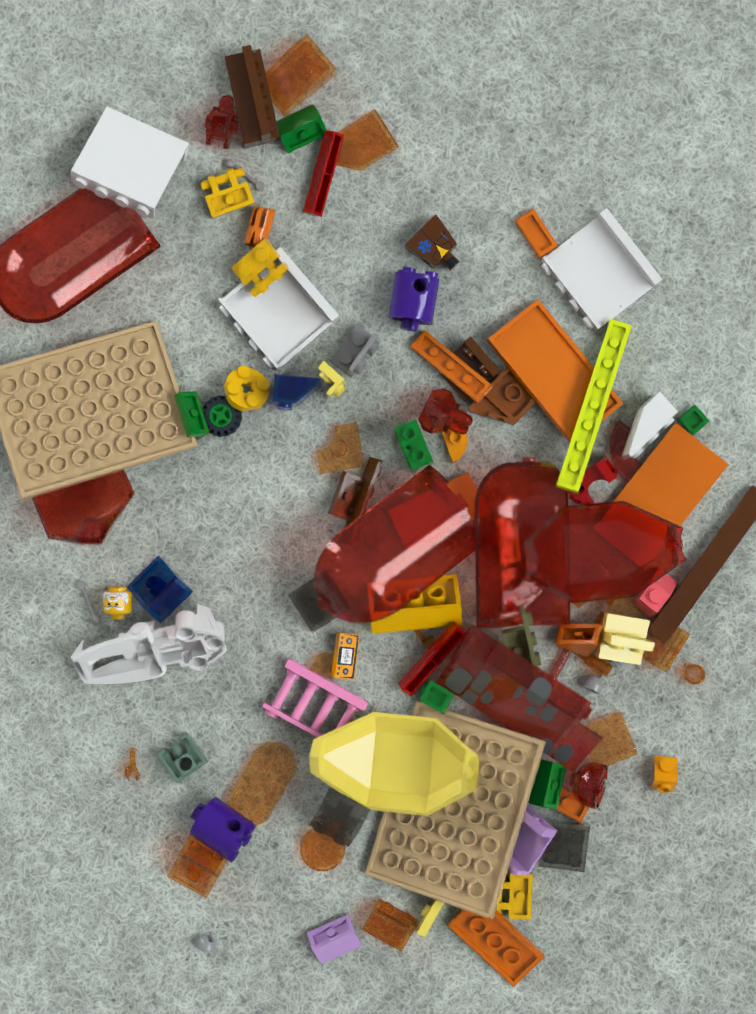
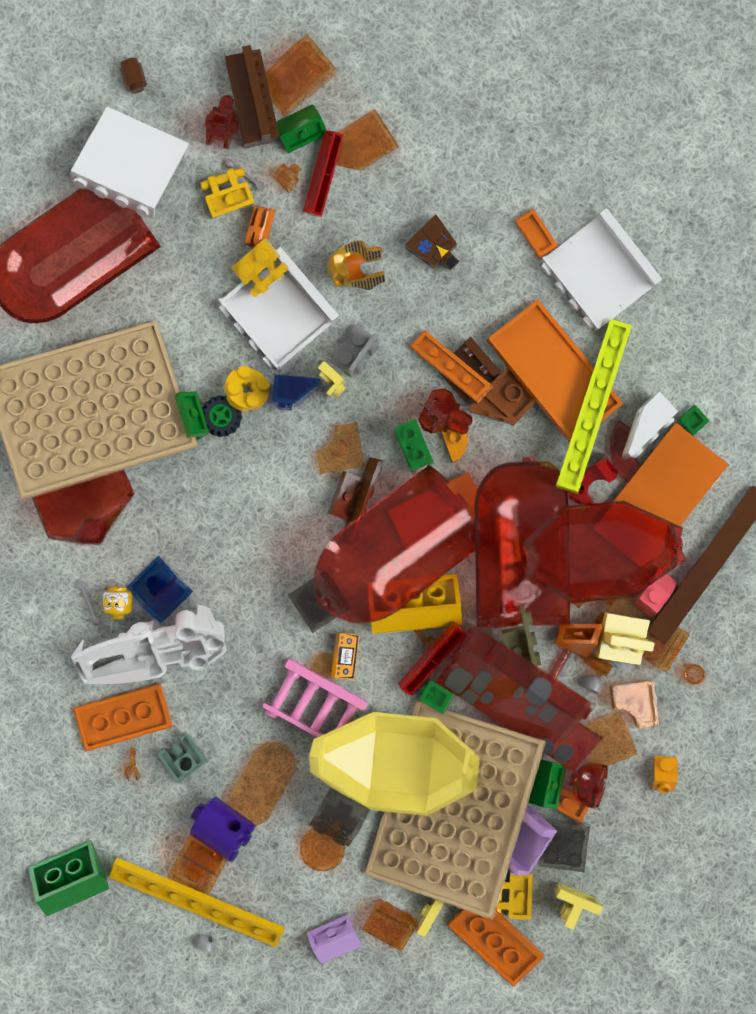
dark purple cylinder [388,267,440,332] -> none
none -> green slope [29,840,109,917]
none -> orange tile [73,683,173,752]
none -> yellow plate [109,858,285,948]
none -> reddish brown brick [120,58,147,94]
none -> clear orange tile [274,163,302,193]
none -> pearl gold piece [327,240,386,290]
none -> light yellow bracket [553,882,603,930]
none -> clear orange tile [609,680,660,728]

